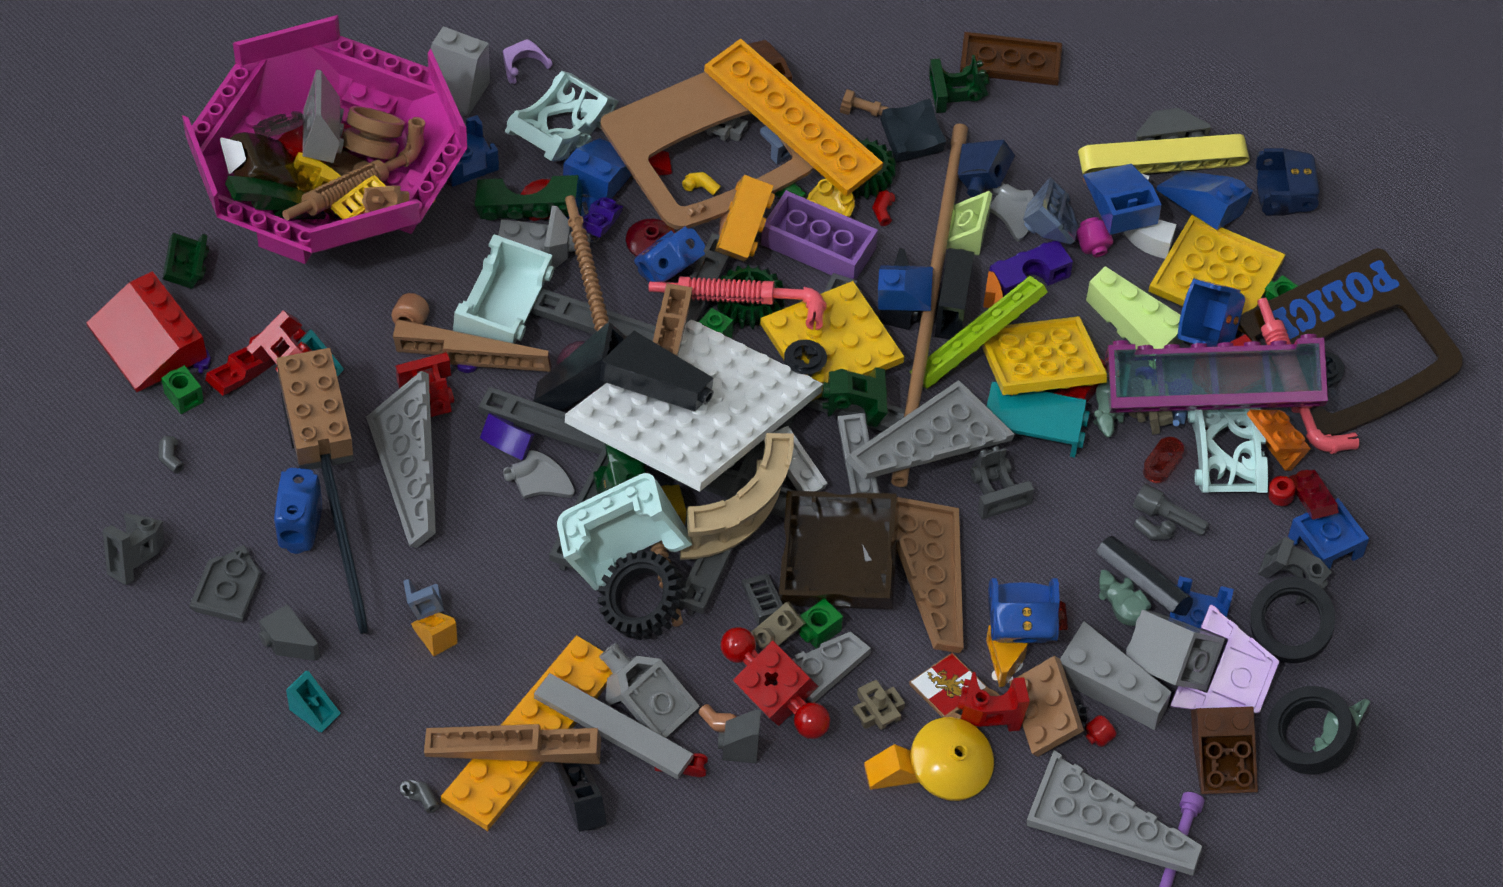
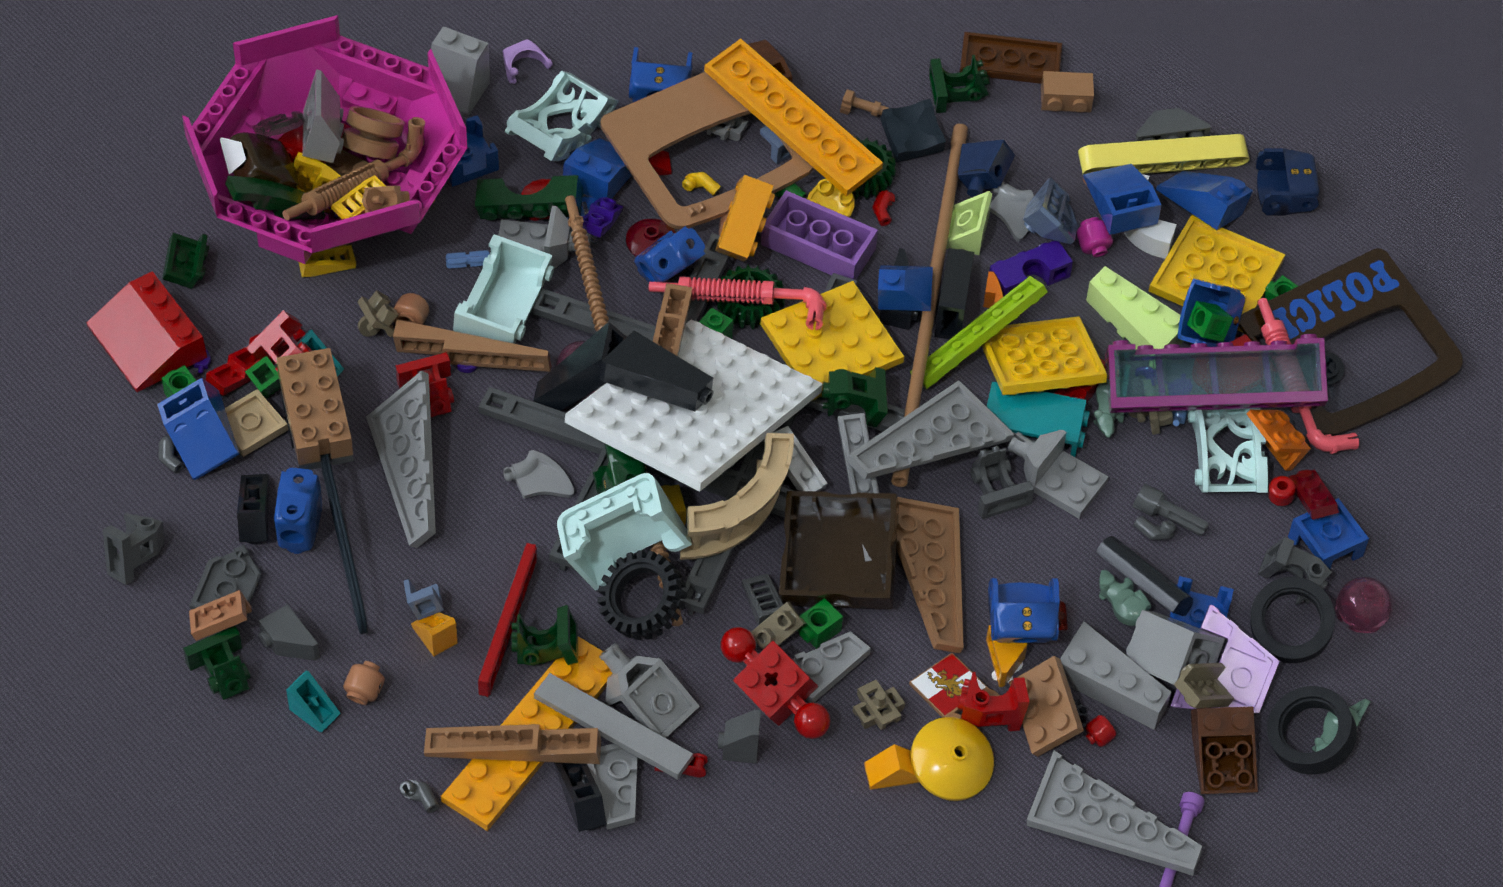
dark purple slope [480,413,535,460] -> none
nougat arm [699,704,736,732] -> none
black gear [784,340,827,377] -> none
clear red plate [1143,437,1184,483] -> none
none -> blue slope [157,378,240,480]
none -> dark green tile [183,626,251,700]
none -> nougat bracket [189,590,252,641]
none -> tan plate [225,389,288,457]
none -> black slope [237,474,269,544]
none -> green brick [245,356,281,399]
none -> yellow slope [298,245,357,277]
none -> nougat head [343,661,385,705]
none -> dark tan hips [358,290,399,337]
none -> medium blue piece [446,250,490,269]
none -> red tile [478,543,537,697]
none -> dark green tile [512,605,578,665]
none -> light grey wing [587,744,637,830]
none -> blue piece [629,47,693,102]
none -> light grey plate [1008,430,1109,519]
none -> medium nougat piece [1041,71,1094,112]
none -> dark tan bracket [1174,663,1234,708]
none -> green brick [1187,301,1233,342]
none -> clear pink cylinder [1335,577,1392,633]

